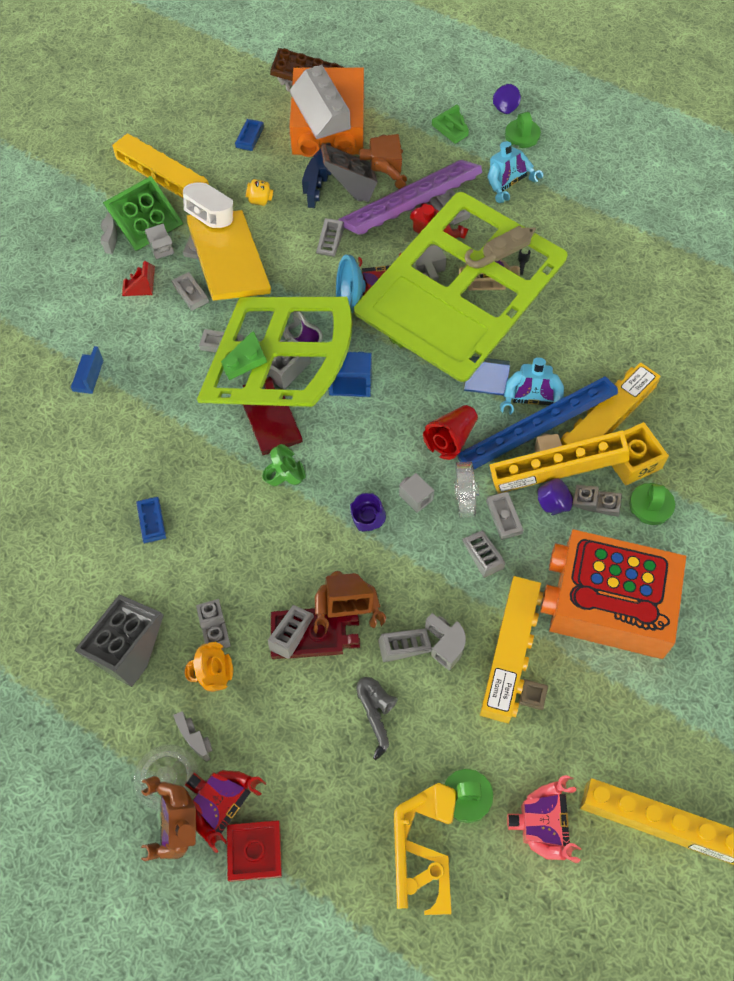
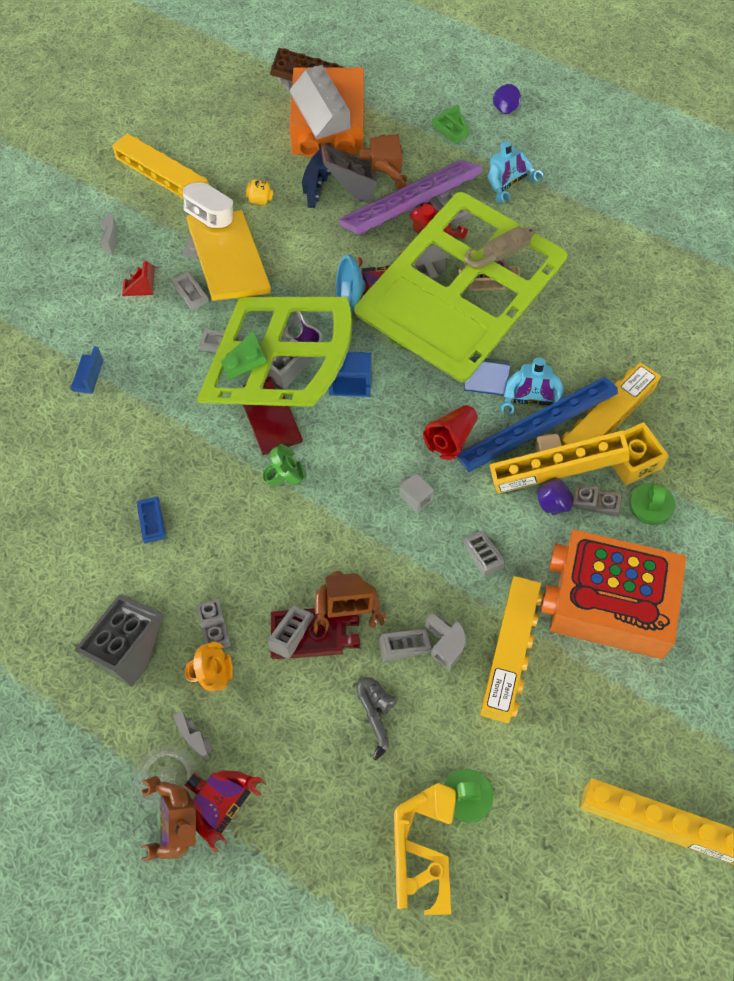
bright green slope [103,176,184,251] -> none
light grey brick [145,224,174,259] -> none
red plate [227,820,282,882] -> none
blue plate [235,119,264,151] -> none
light grey slope [316,218,344,257] -> none
dark purple hair [350,493,386,532] -> none
clear wheel [454,461,479,518] -> none
light grey plate [486,492,524,540] -> none
bright green tile [505,112,541,148] -> none
coral torso [507,775,582,863] -> none
black hand [518,249,531,275] -> none
dark tan tile [519,679,548,711] -> none

